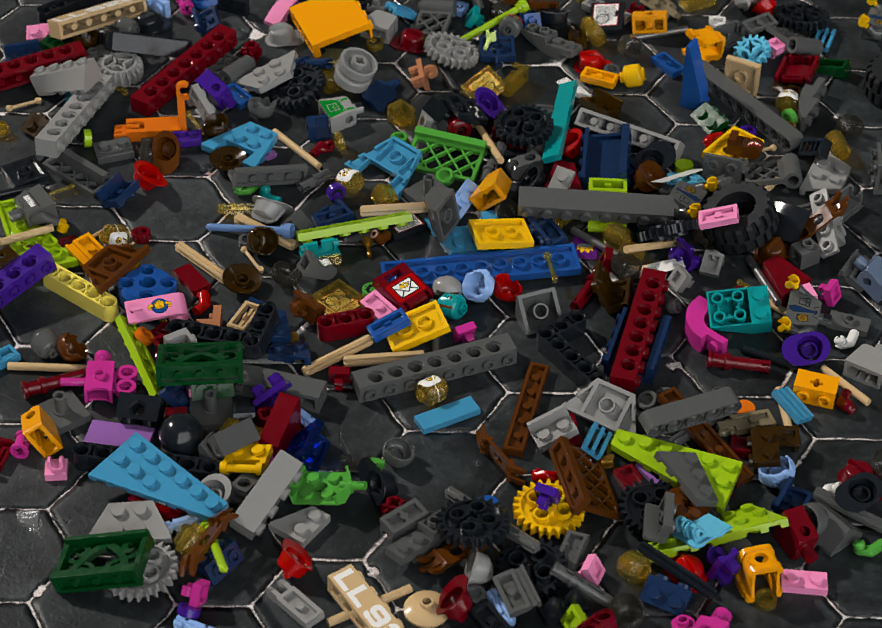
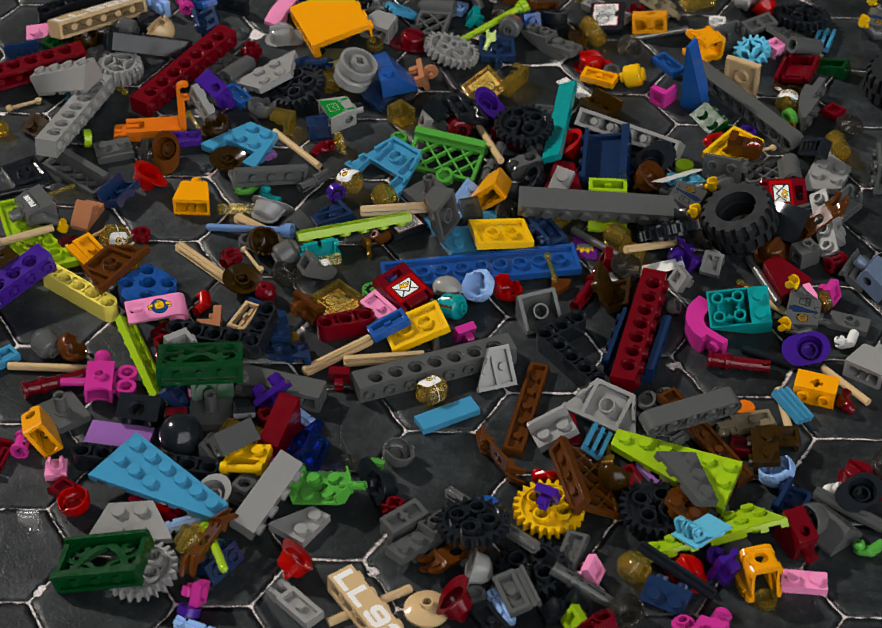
orange tile [134,326,155,346] -> none
dark red tile [173,263,211,297] -> none
dark grey bracket [643,491,677,544] -> none
bright pink plate [699,204,739,230] -> none
none -> dark red tile [47,475,78,499]
none -> red hair [57,484,91,518]
none -> nougat slope [70,199,105,232]
none -> tan cylinder [143,14,175,38]
none -> light orange torso [172,177,210,215]
none -> dark red gear [219,246,244,269]
none -> dark red piece [255,281,277,302]
none -> clear yellow panel [270,107,297,136]
none -> dark grey head [271,239,301,268]
none -> blue wedge [371,51,418,98]
none -> clear smoke bracket [458,196,483,226]
none -> light grey wing [477,344,518,393]
none -> reddish brown tile [551,278,571,296]
none -> dark brown hair [597,463,631,491]
none -> dark pink panel [649,84,678,109]
none -> container [759,178,808,206]
none -> clear yellow tile [817,290,833,311]
none -> dark red tile [821,102,846,122]
none -> dark red bush [822,251,848,274]

